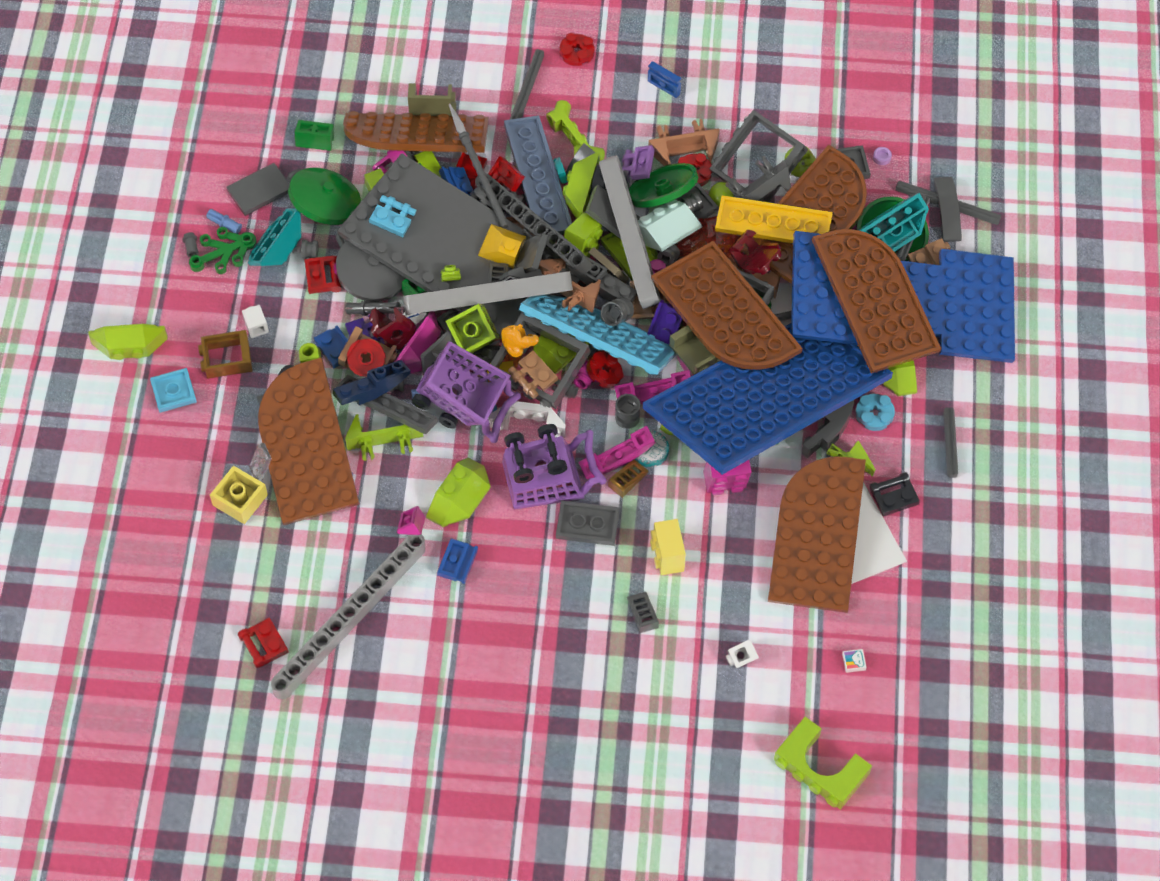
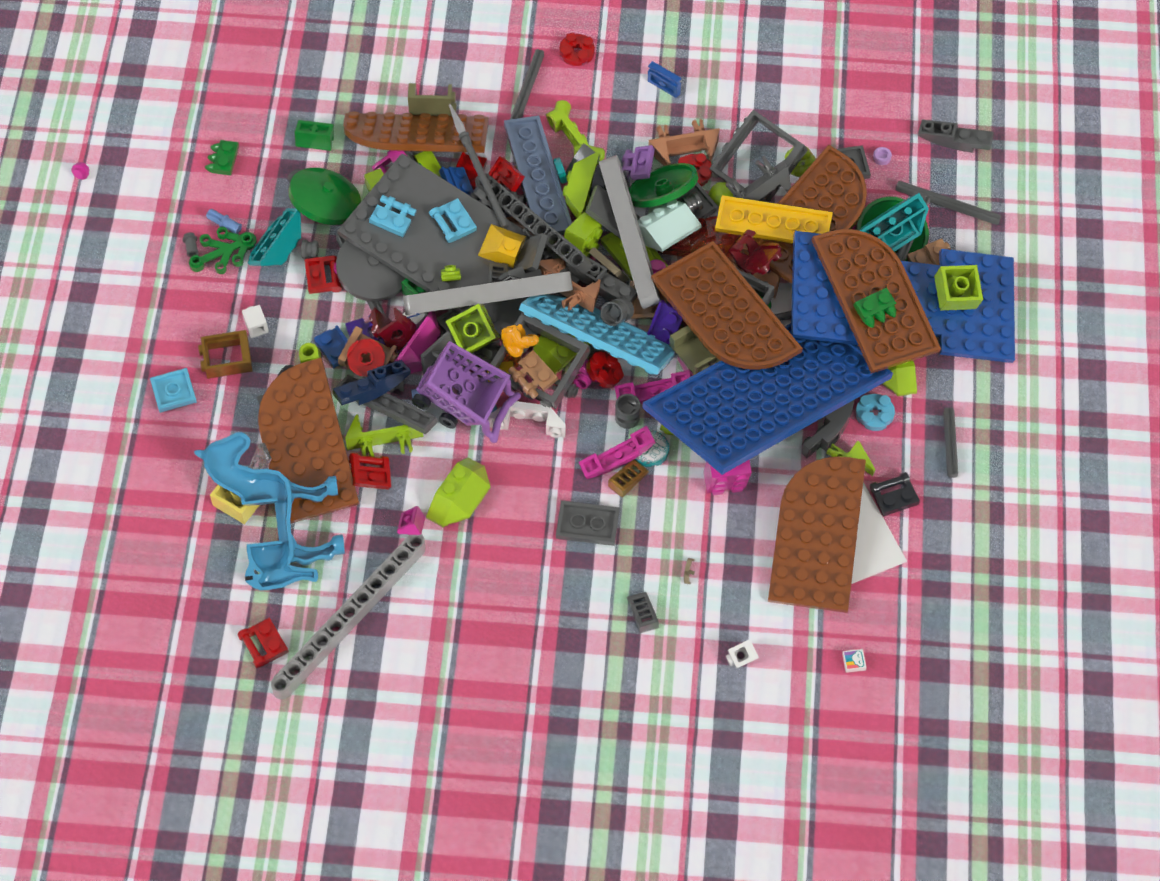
lime wedge [88,324,168,360] -> none
dark grey tile [226,163,289,216] -> none
dark grey pin [345,301,401,316] -> none
blue plate [437,539,478,584] -> none
medium lavender piece [502,424,607,510] -> none
light yellow brick [650,519,686,575] -> none
dark grey wheel [657,245,680,267] -> none
lime arch [774,717,872,810] -> none
dark grey slope [933,176,962,242] -> none
none -> dark pink plate [71,162,90,180]
none -> dark azure animal [194,432,345,590]
none -> green plate [205,140,239,176]
none -> red plate [349,452,391,490]
none -> medium azure plate [429,198,477,243]
none -> dark tan piece [684,558,695,584]
none -> green plate [853,287,896,328]
none -> dark grey slope [918,119,994,153]
none -> lime brick [934,265,983,310]

